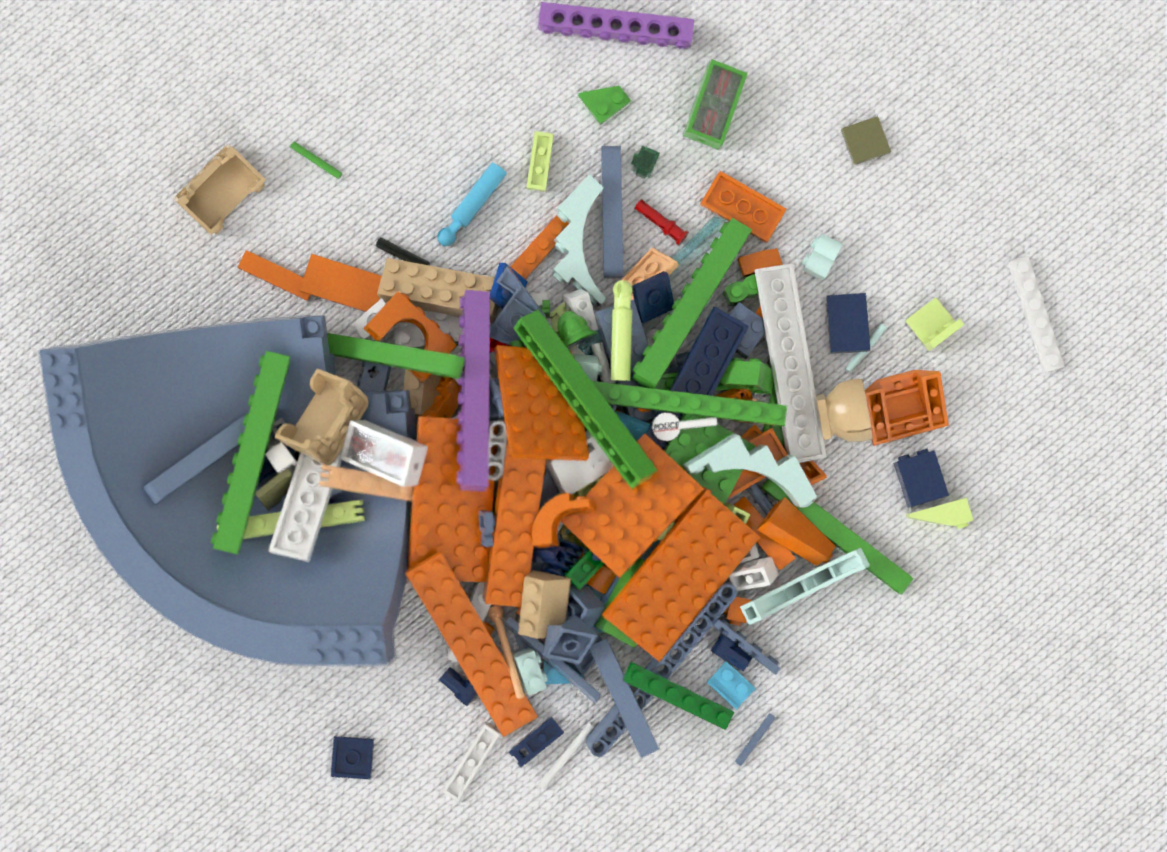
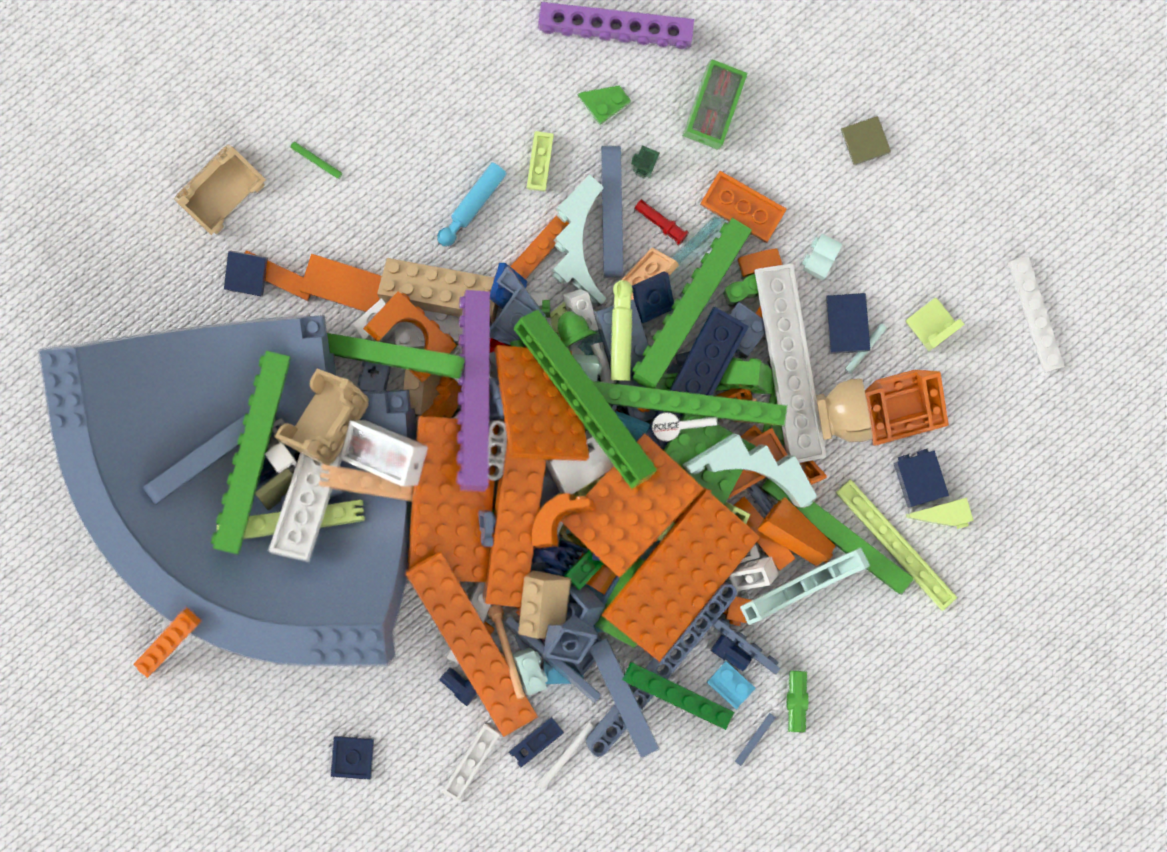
pearl dark grey axle [376,237,430,266] -> none
none -> orange plate [133,607,202,678]
none -> dark blue tile [224,250,268,297]
none -> bright green piece [786,671,809,732]
none -> yellowish green tile [835,479,958,611]

